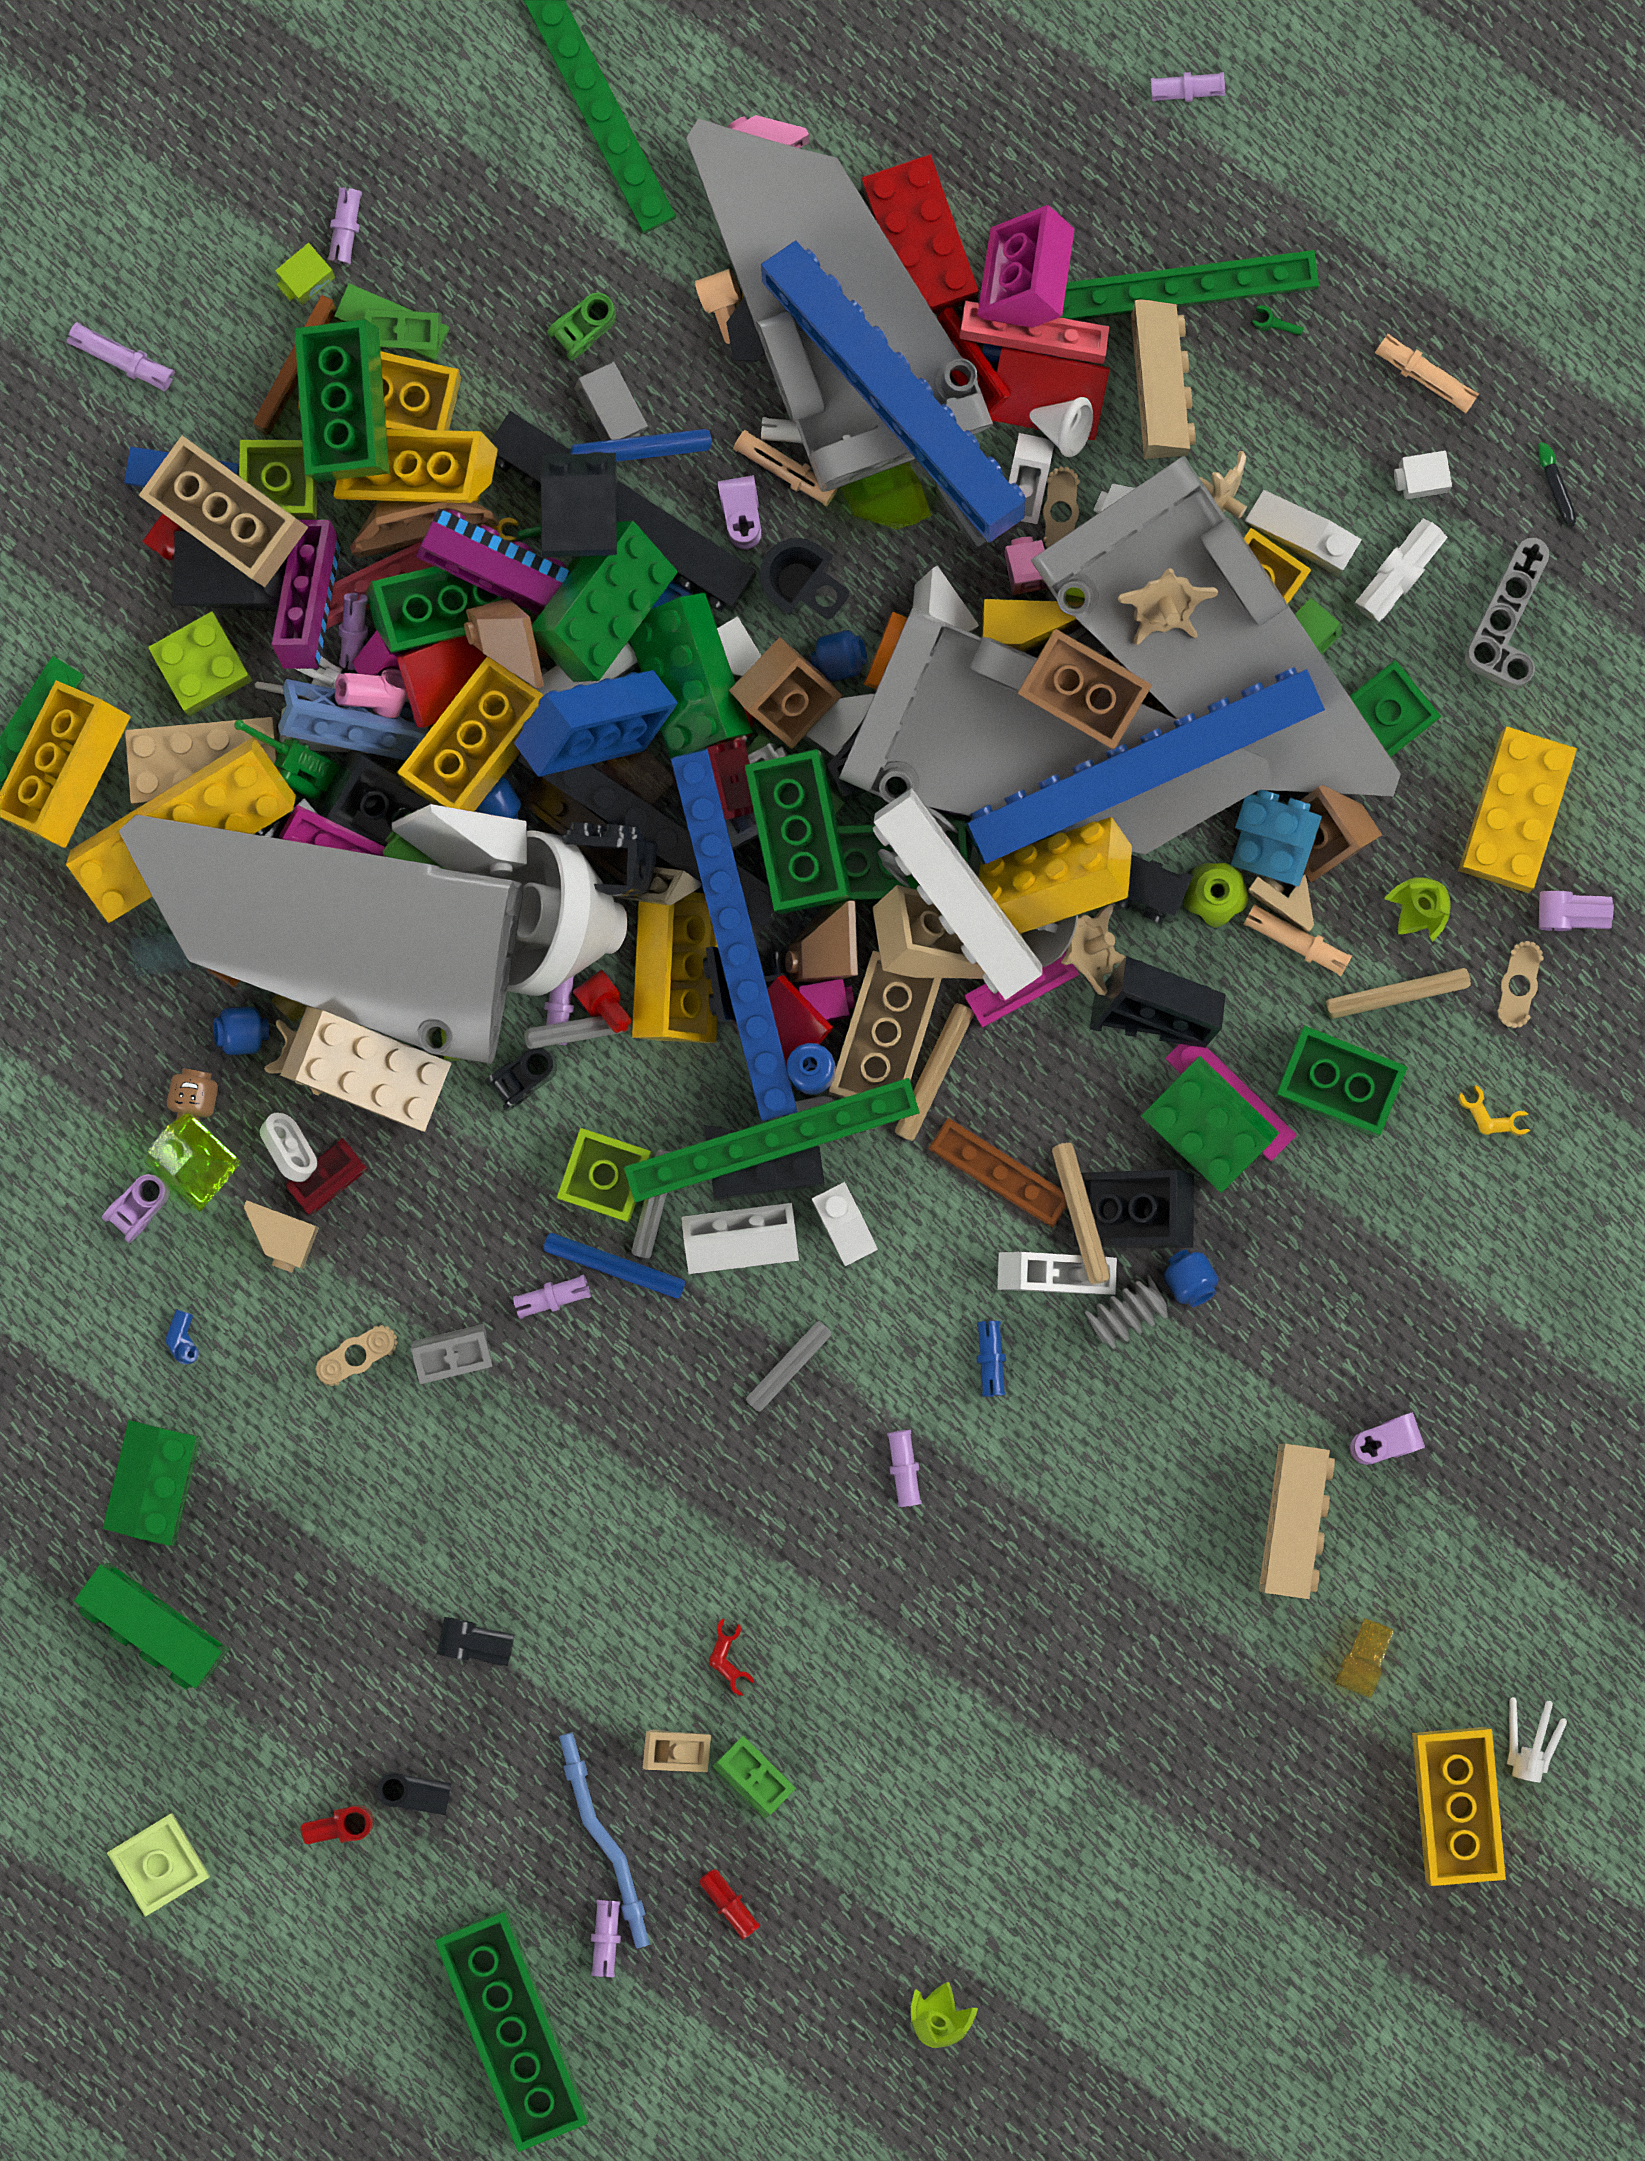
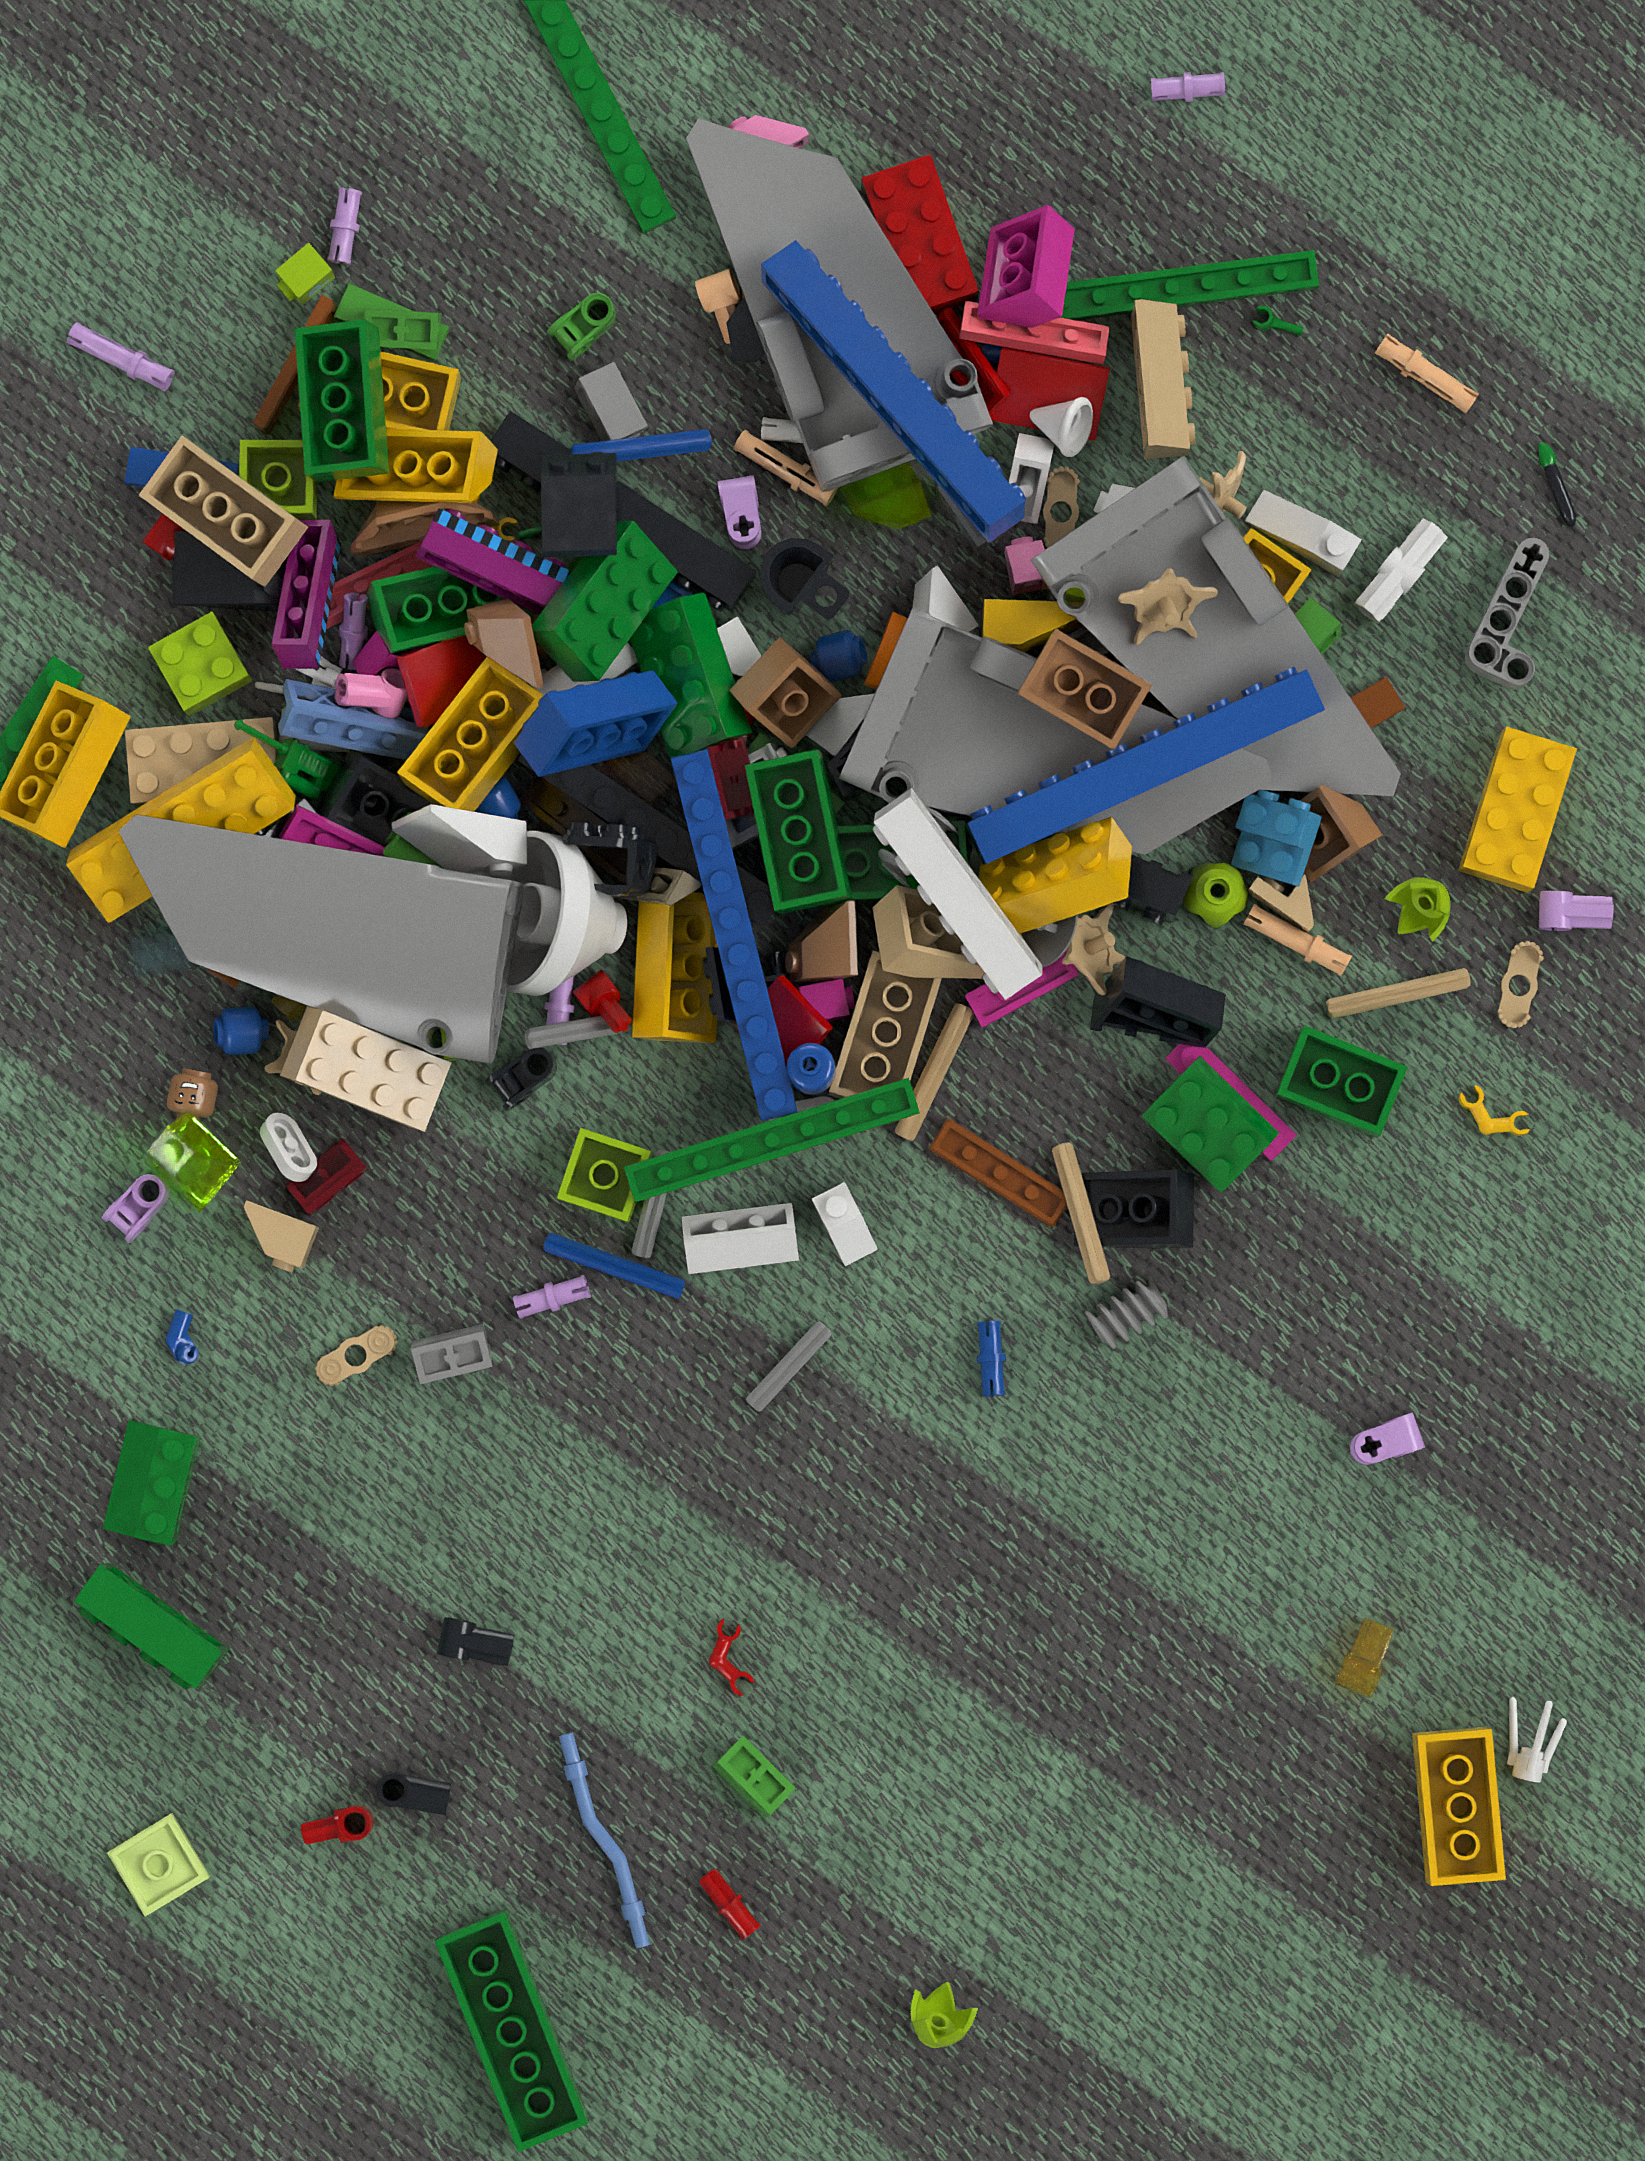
lavender pin [591,1900,621,1977] -> none
tan slope [643,1729,711,1772] -> none
black wedge [704,1125,825,1200] -> none
lavender pin [887,1430,922,1507] -> none
white slope [997,1252,1117,1295] -> none
blue head [1164,1250,1219,1307] -> none
tan brick [1259,1444,1335,1599] -> none
green tile [1349,660,1442,758] -> none
white brick [1394,451,1452,500] -> none

